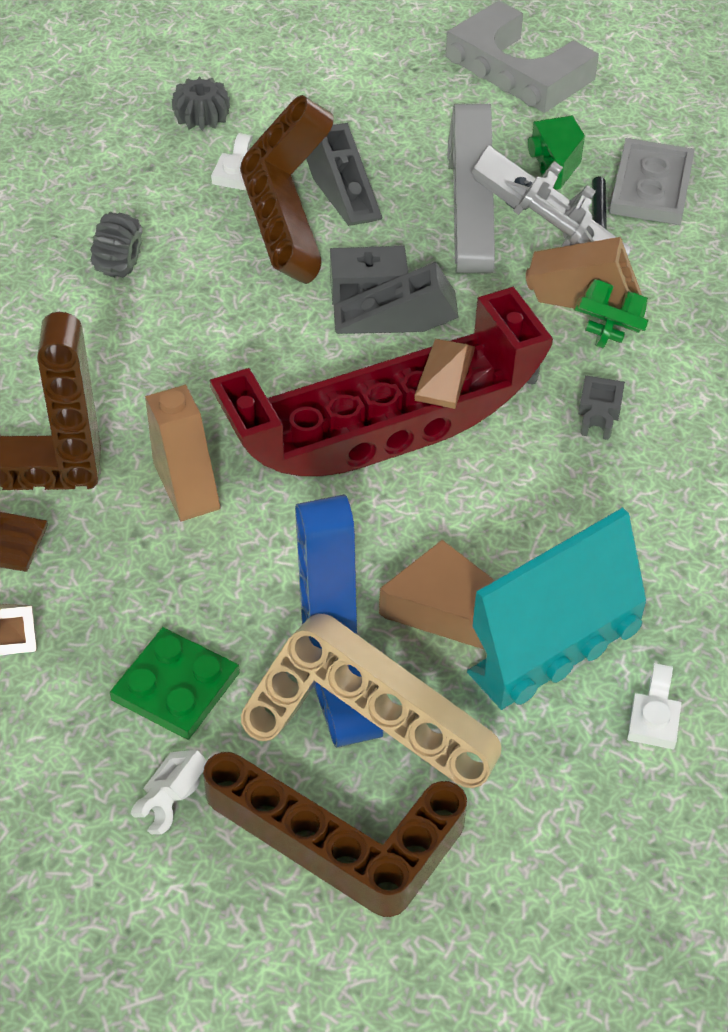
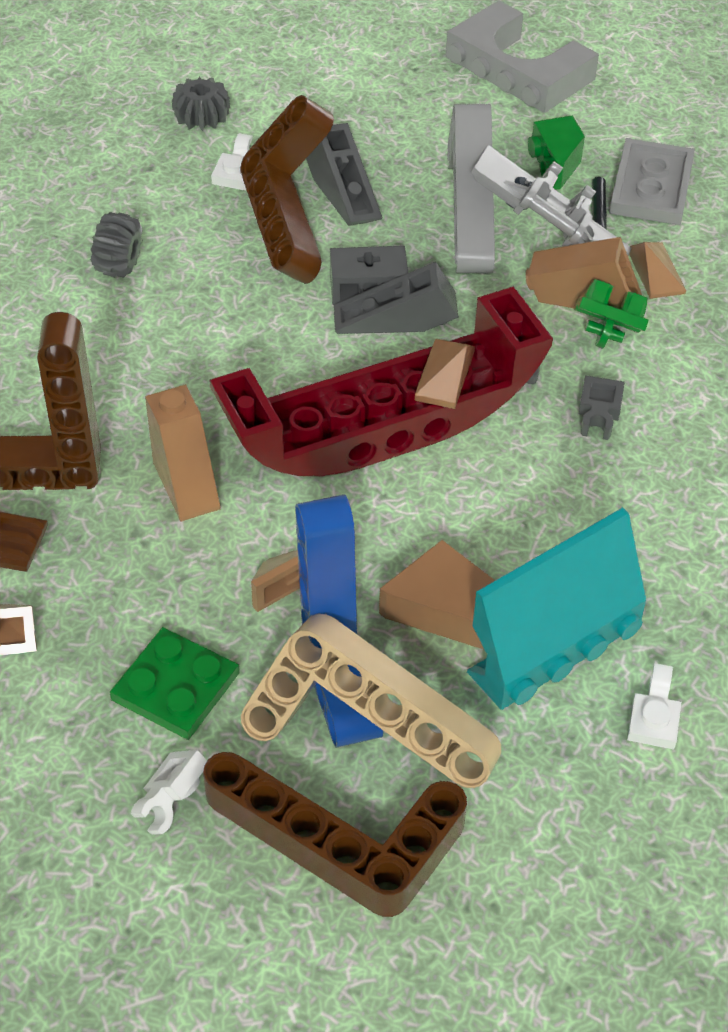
none -> medium nougat slope [251,550,300,612]
none -> medium nougat slope [629,242,686,299]

